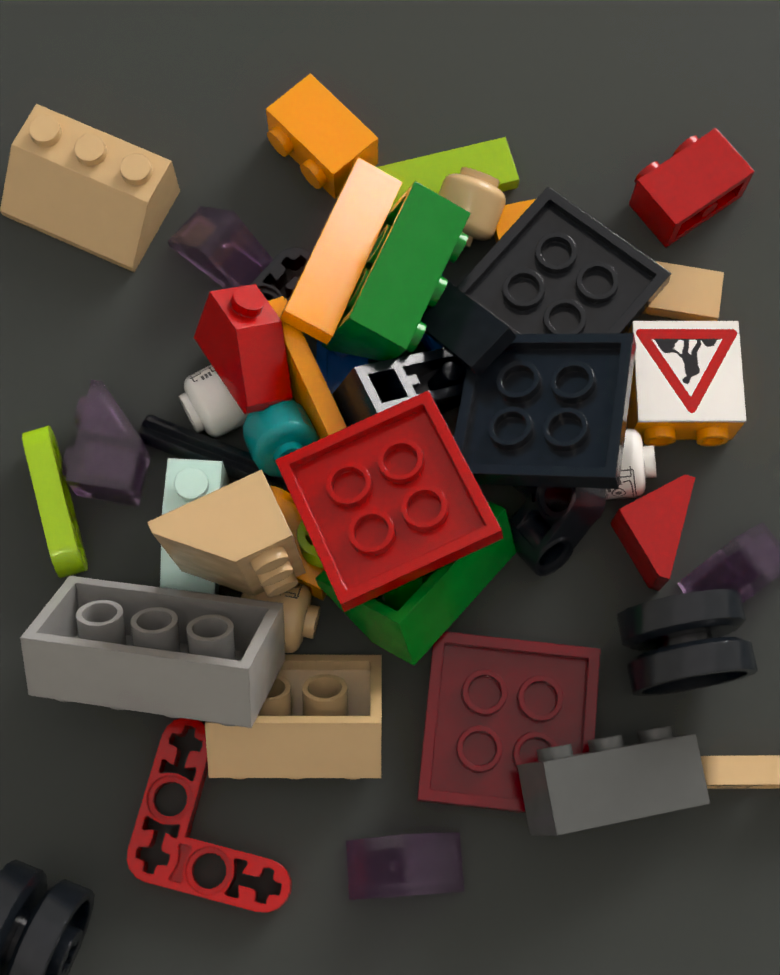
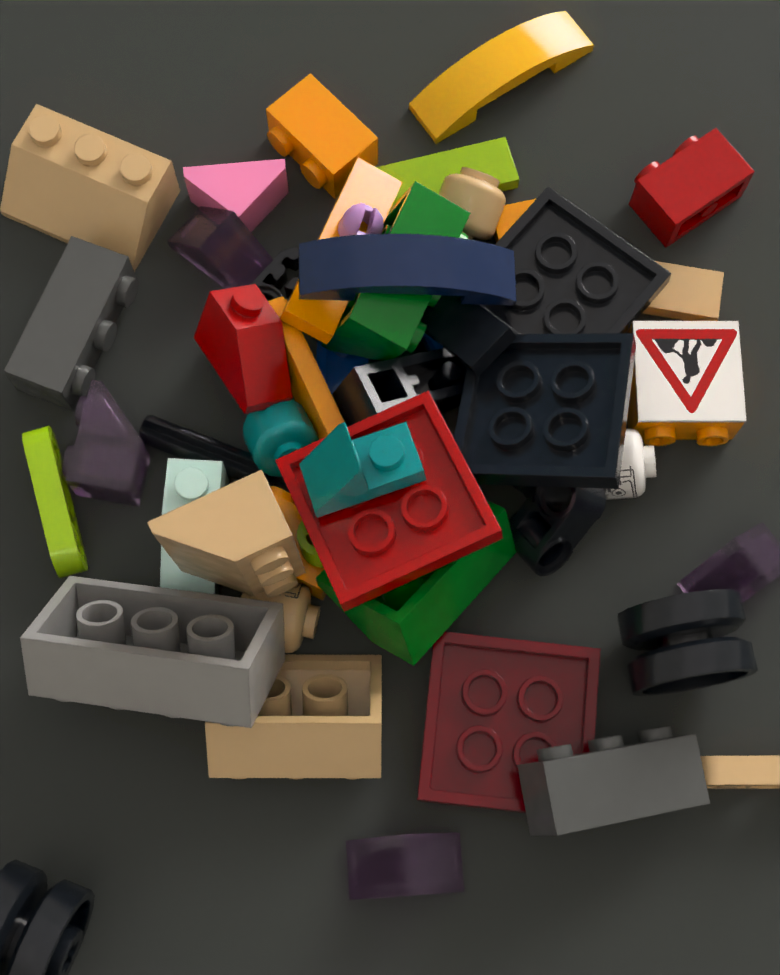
red beam [127,718,292,913] -> none
white head [178,365,249,438] -> none
red slope [610,474,696,591] -> none
none -> dark grey brick [4,236,139,411]
none -> bright pink slope [183,159,289,241]
none -> dark blue slope [298,234,517,306]
none -> teal slope [299,422,426,518]
none -> lavender hinge [338,203,384,237]
none -> yellow slope [409,11,594,144]

